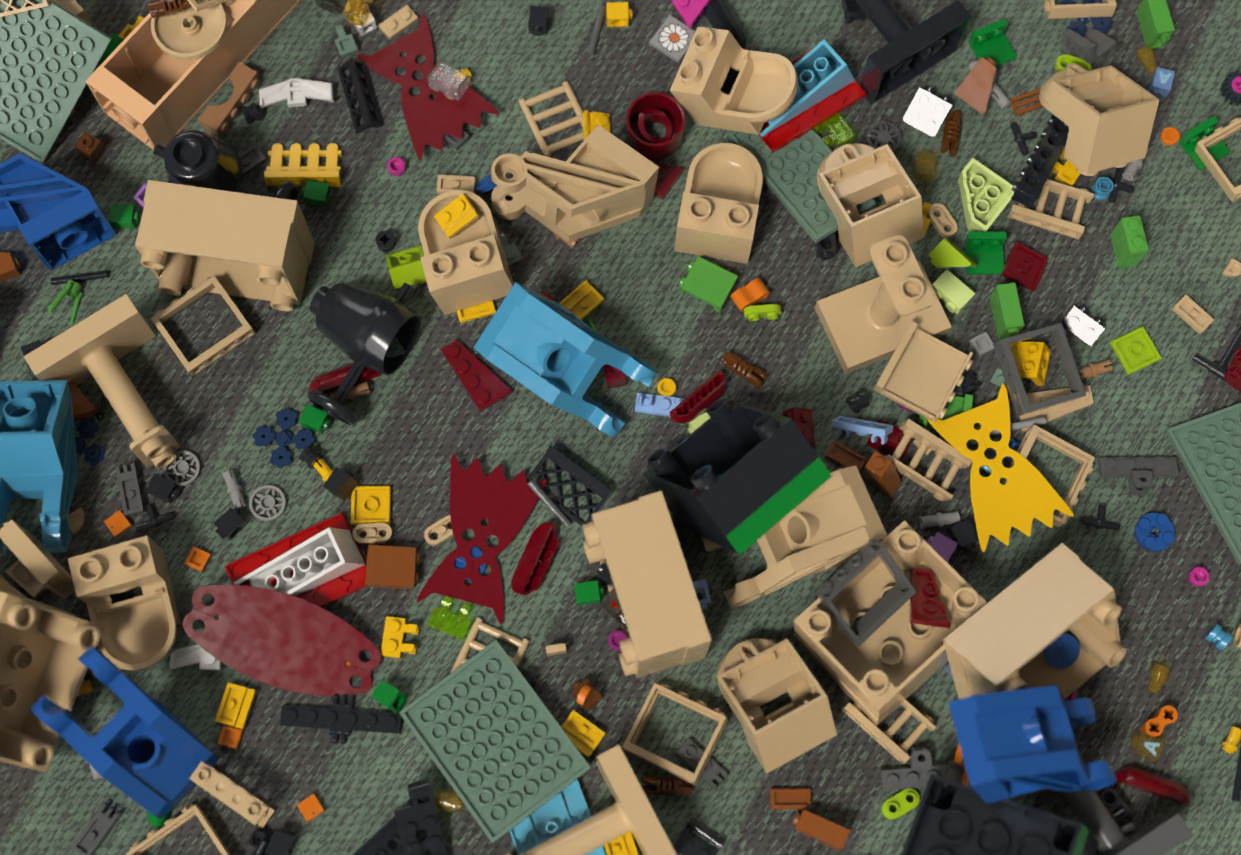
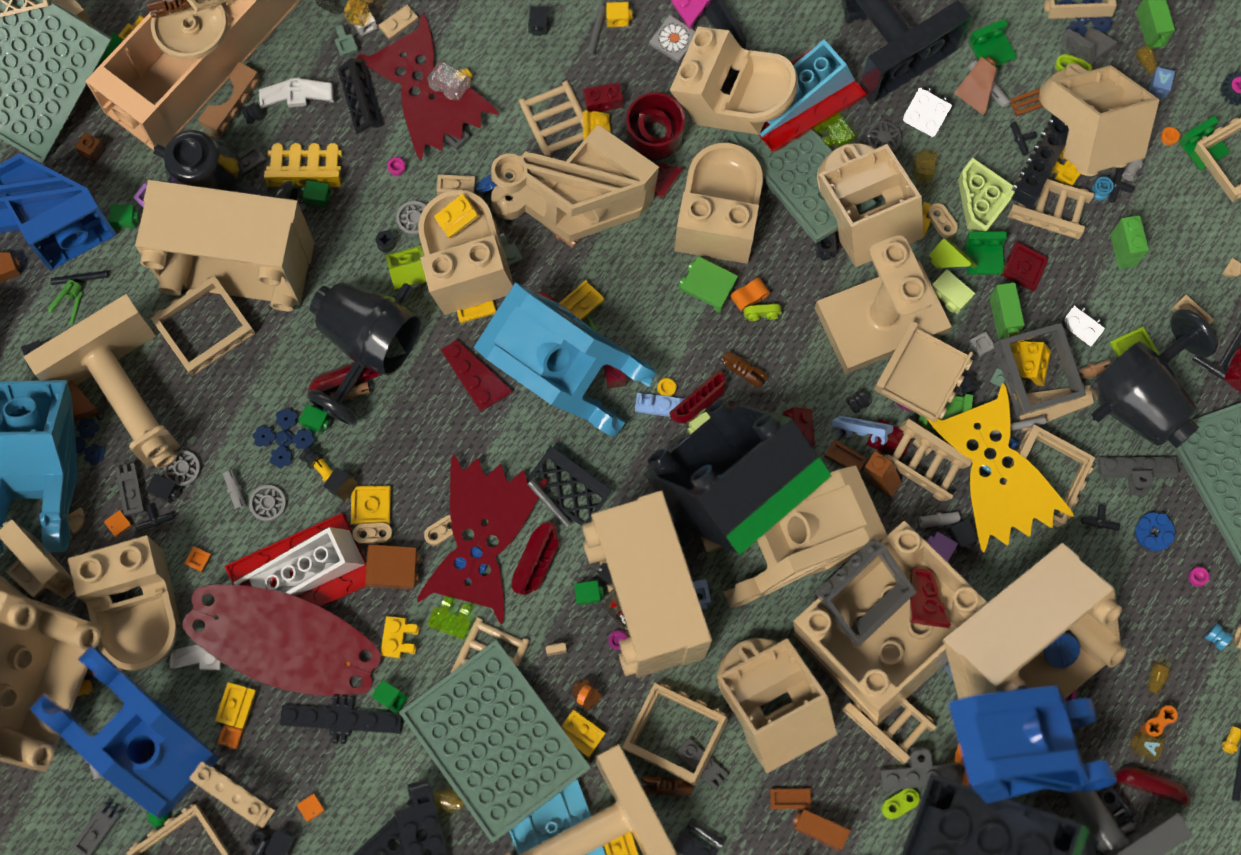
black brick [213,507,247,540] -> none
reddish brown hinge [940,110,961,157] -> none
none -> light grey wheel [396,201,426,235]
none -> dark red brick [583,83,623,112]
none -> black piece [1089,309,1218,449]

